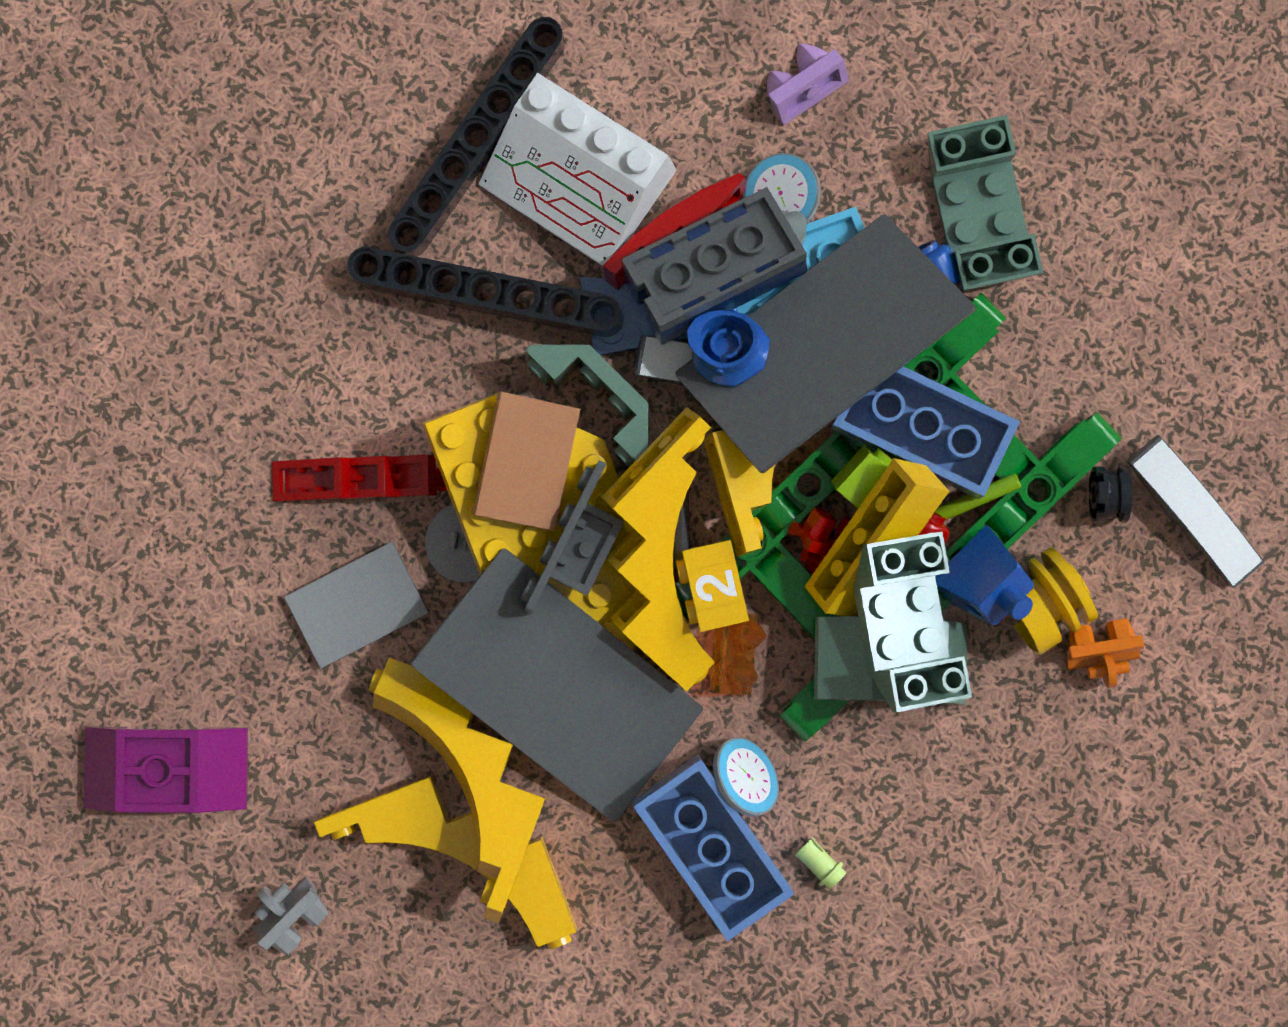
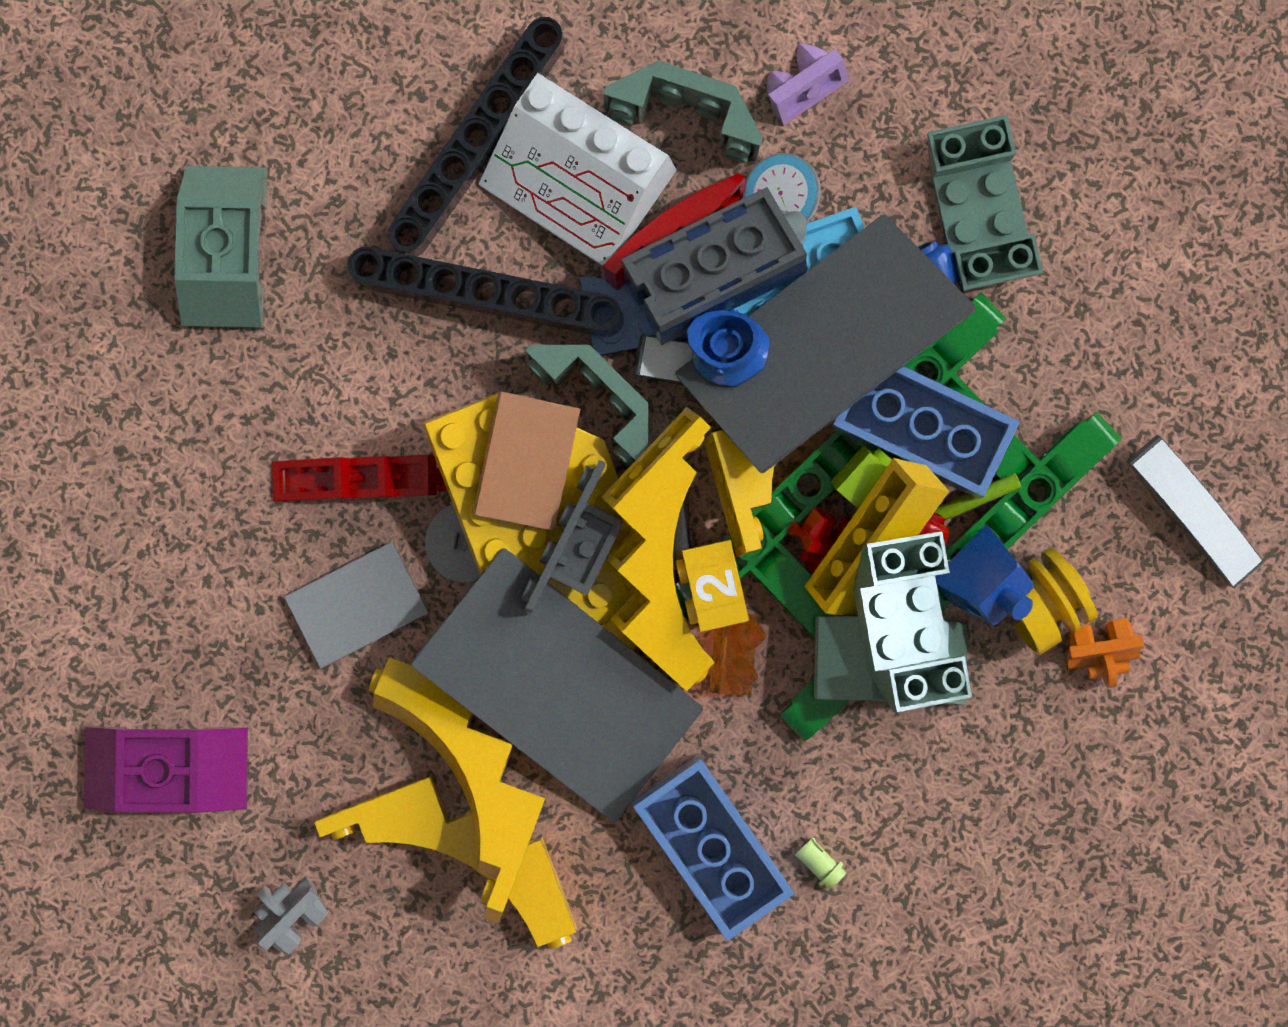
piece [713,737,779,817] -> none
black wheel [1089,466,1132,523] -> none
none -> sand green slope [174,166,268,328]
none -> sand green slope [603,61,762,163]

